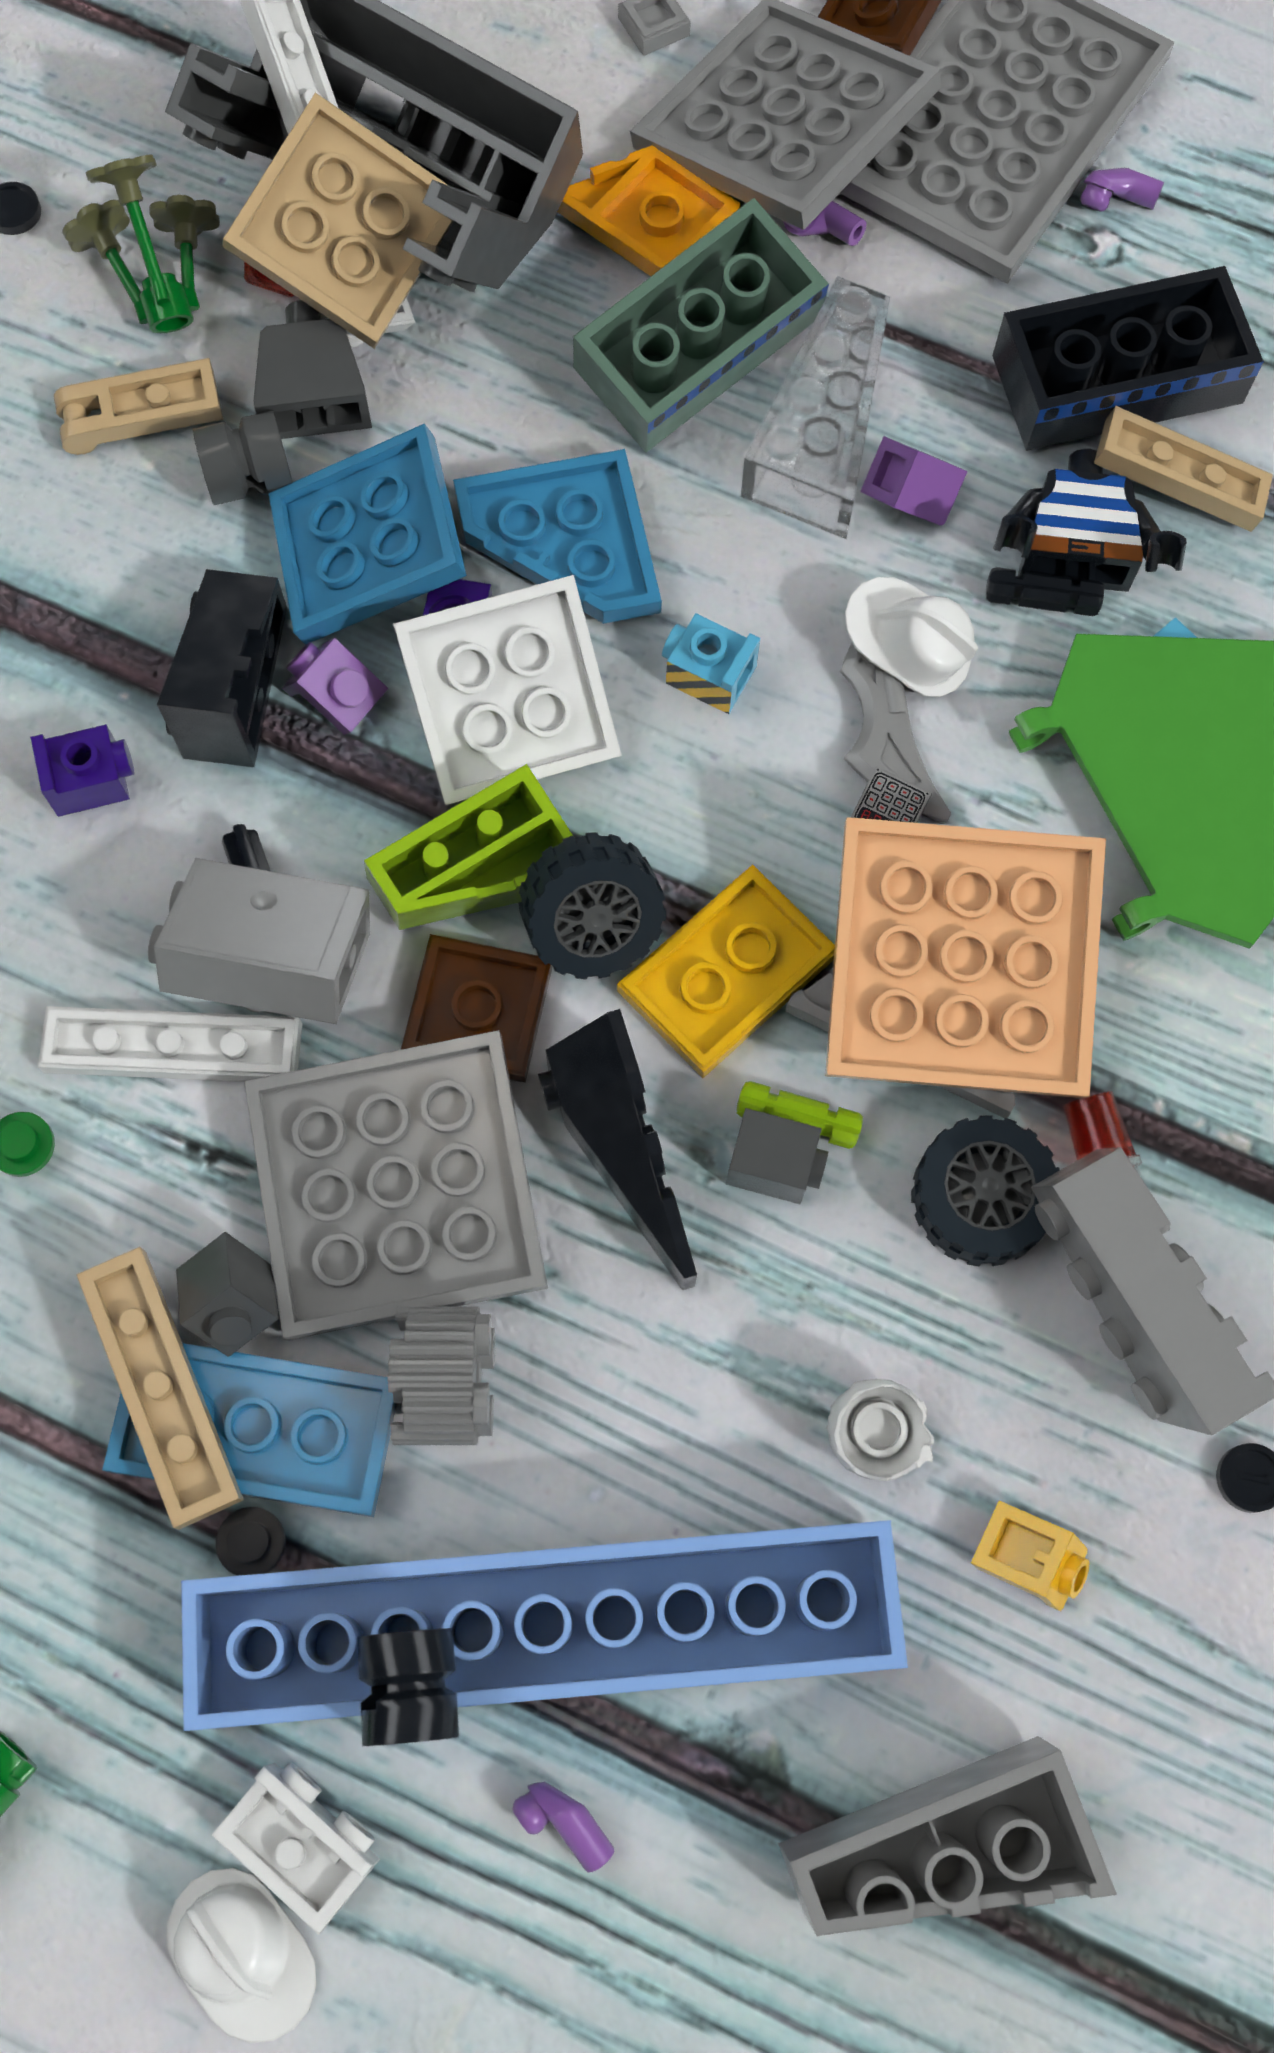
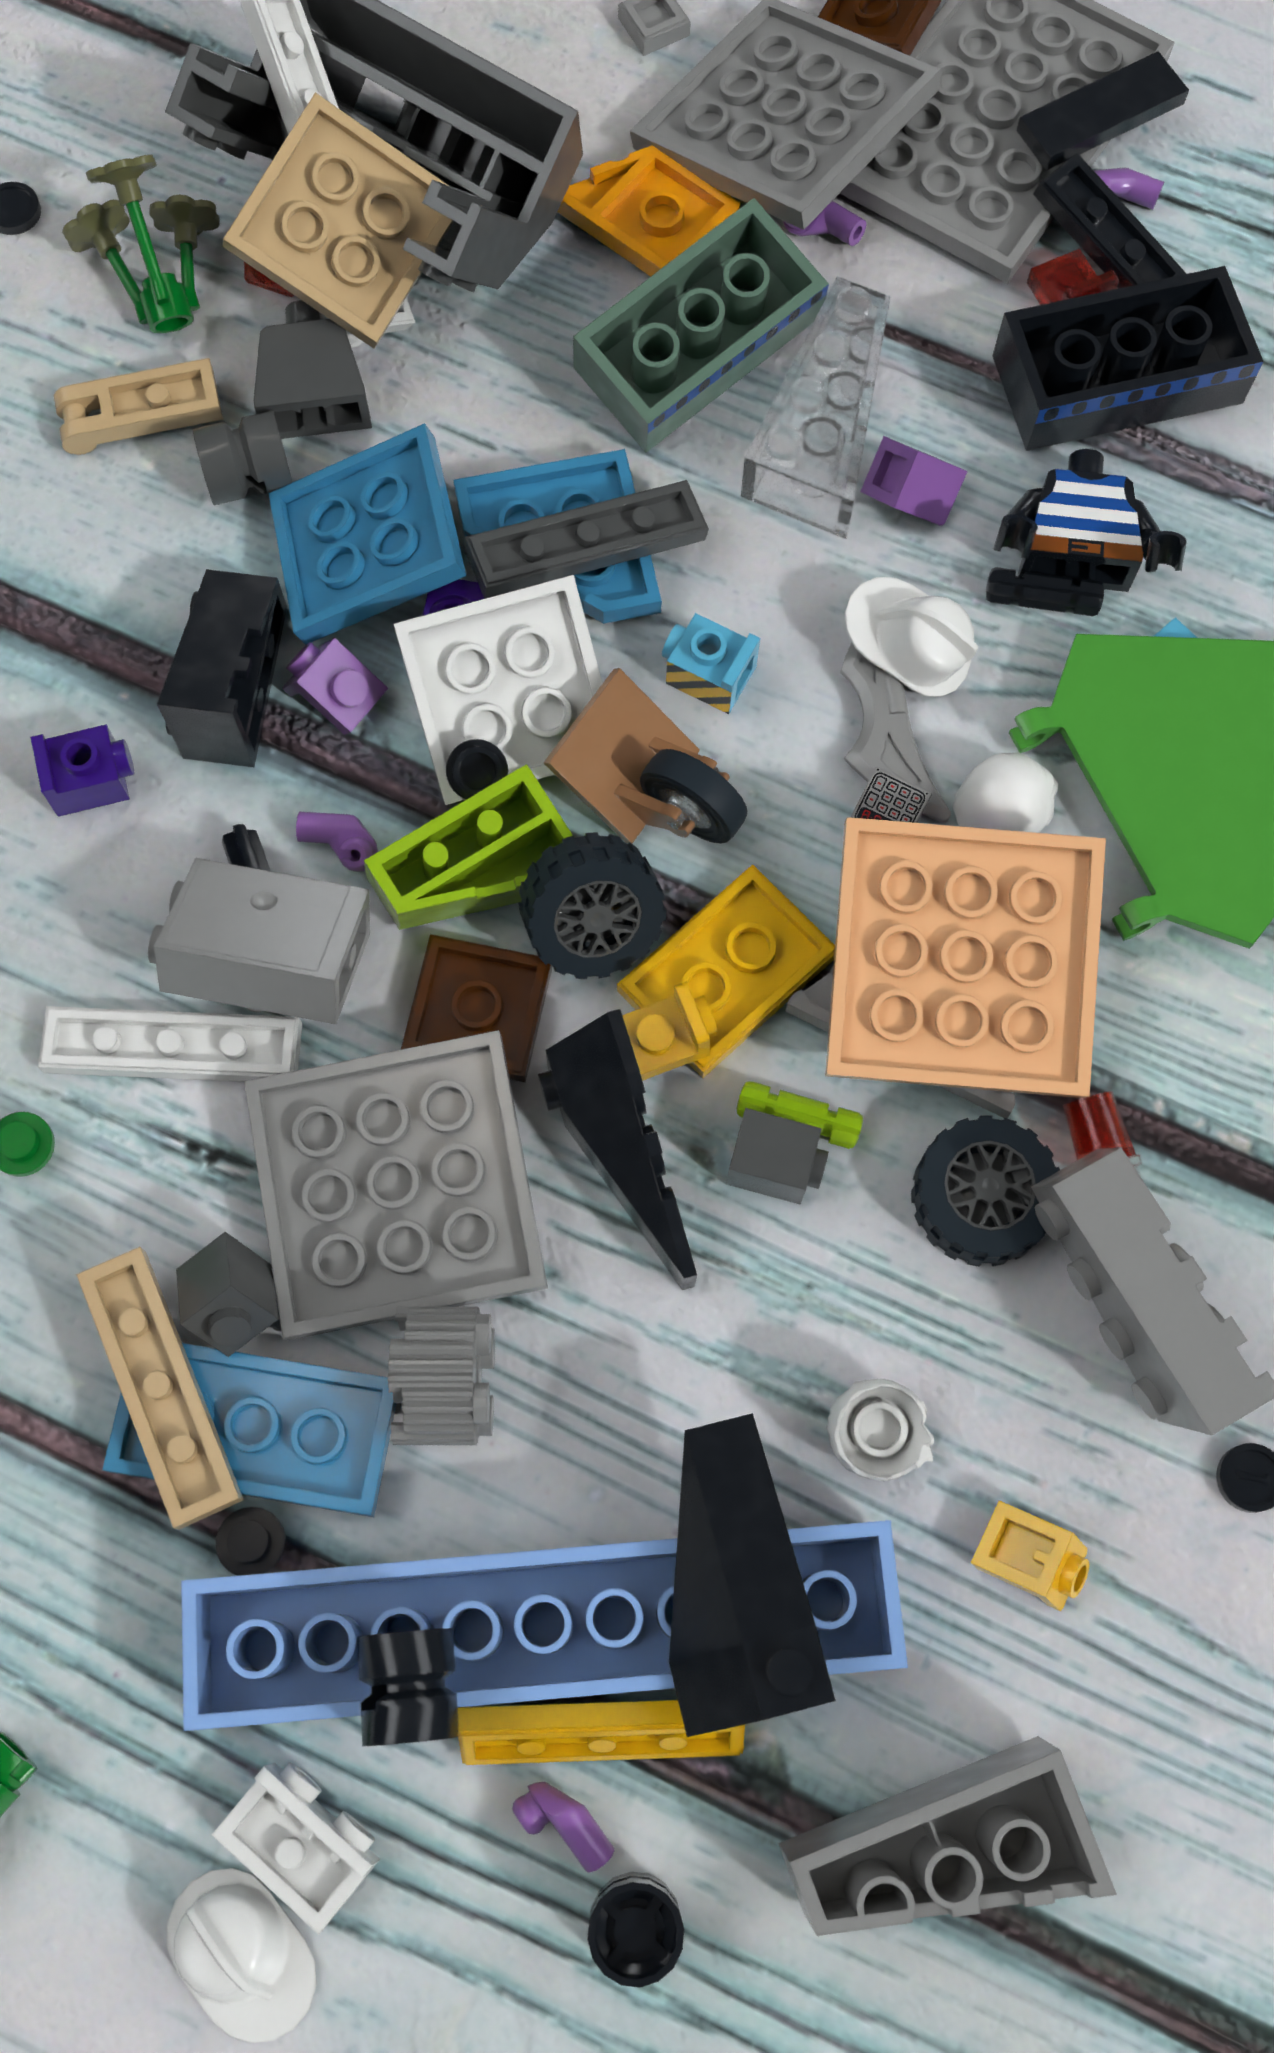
tan plate [1094,406,1273,532] -> none
none -> medium lavender arm [296,811,378,872]
none -> black plate [446,739,508,799]
none -> yellow tile [458,1700,745,1765]
none -> dark grey tile [464,480,709,599]
none -> medium nougat plate [543,668,748,844]
none -> black wheel [587,1872,684,1988]
none -> yellow bracket [622,981,717,1081]
none -> black wedge [669,1413,836,1737]
none -> white hair [953,752,1058,833]
none -> black tile [1016,51,1189,171]
none -> clear red bracket [1027,248,1119,305]
none -> black tile [1033,153,1187,288]

